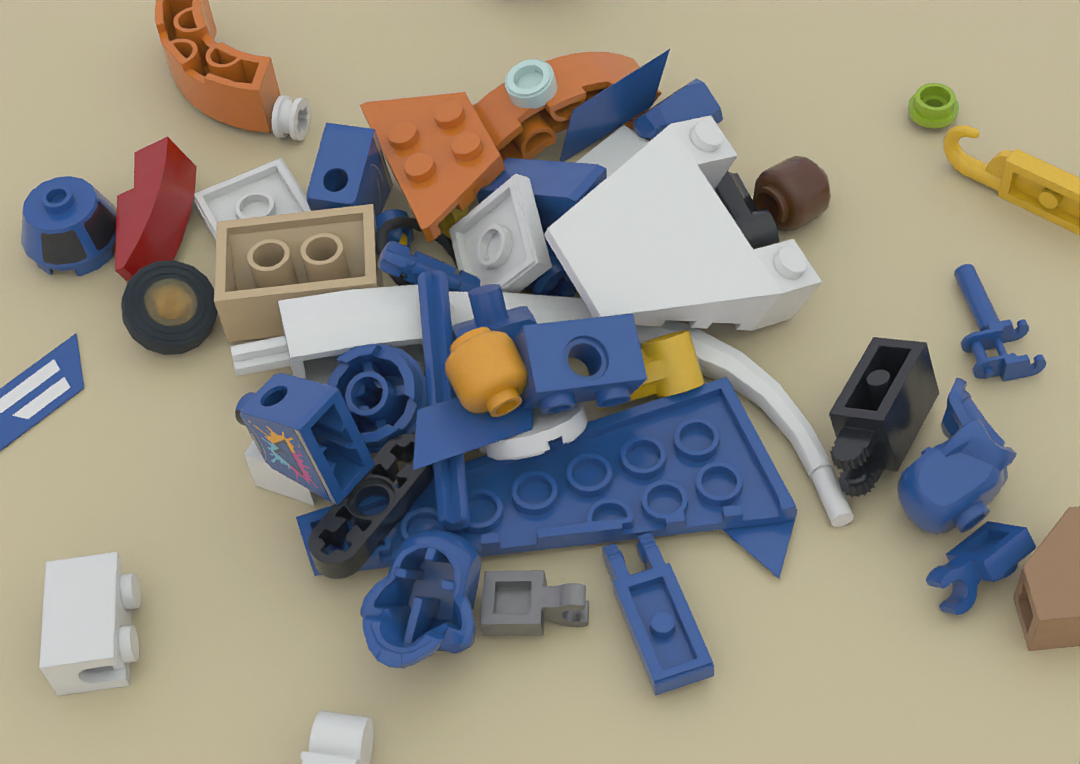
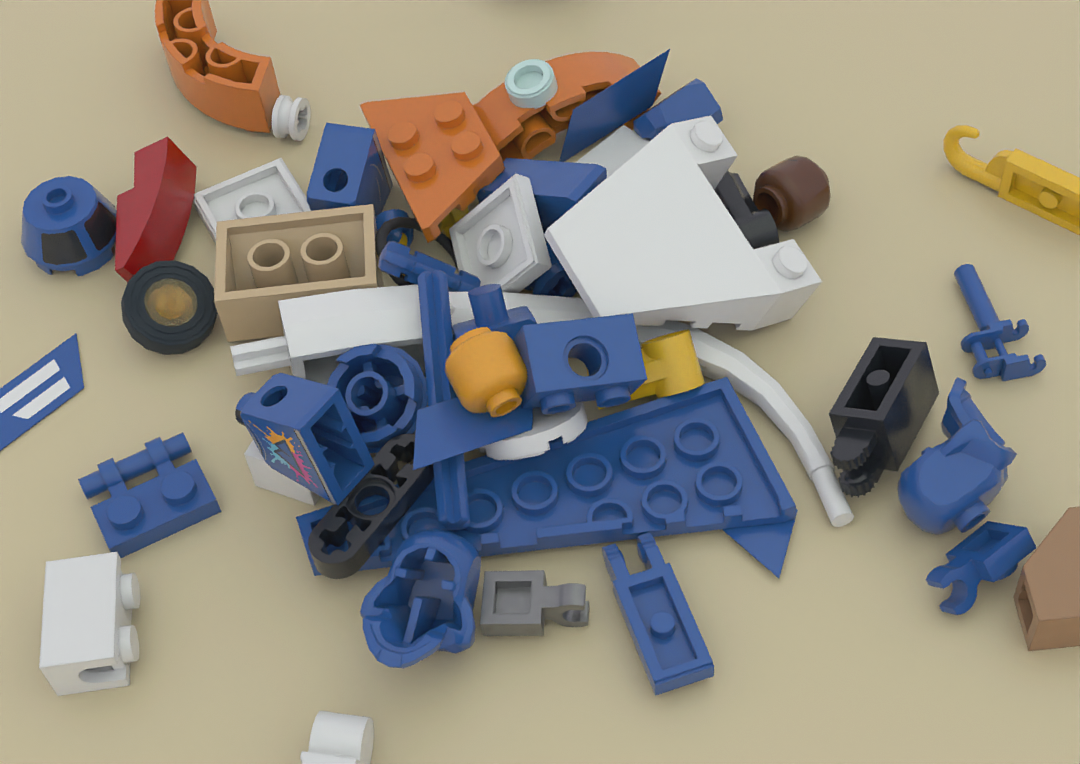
lime plate [908,83,959,129] -> none
none -> blue plate [78,432,221,558]

